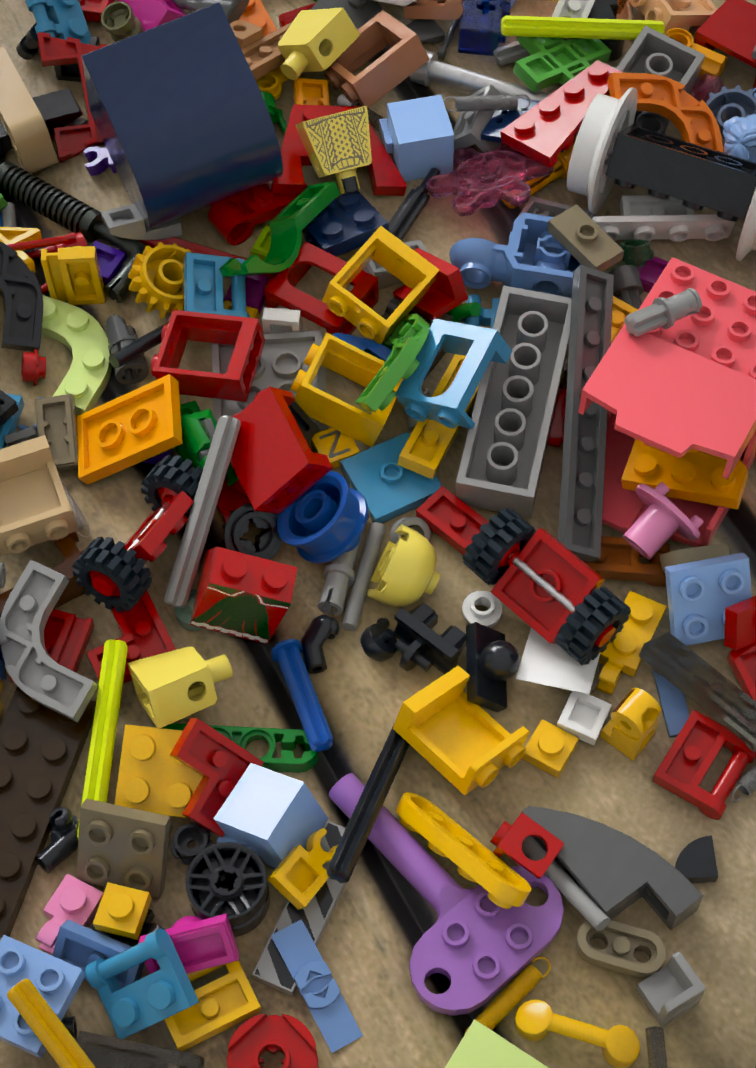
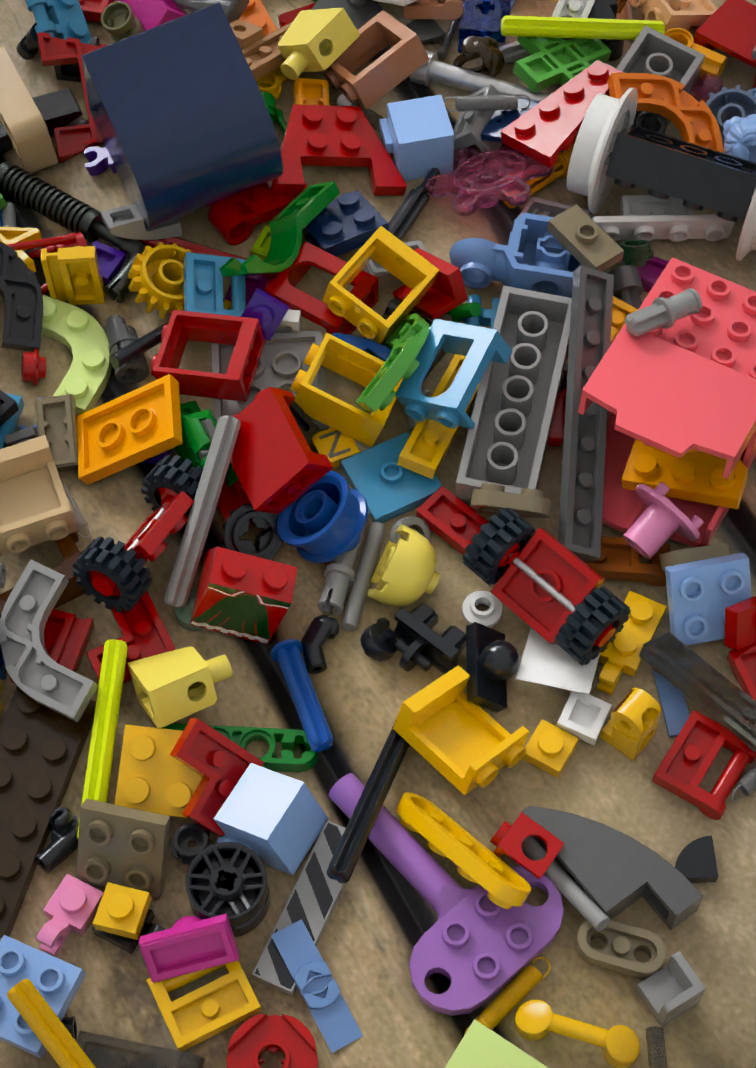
medium blue plate [53,920,145,989] -> none
dark azure plate [85,929,199,1041] -> none
yellow plate [267,828,338,910] -> none
light yellow torso [296,106,372,194] -> none
none -> dark purple plate [241,288,289,341]
none -> dark brown piece [453,36,505,77]
none -> dark tan plate [470,483,552,518]

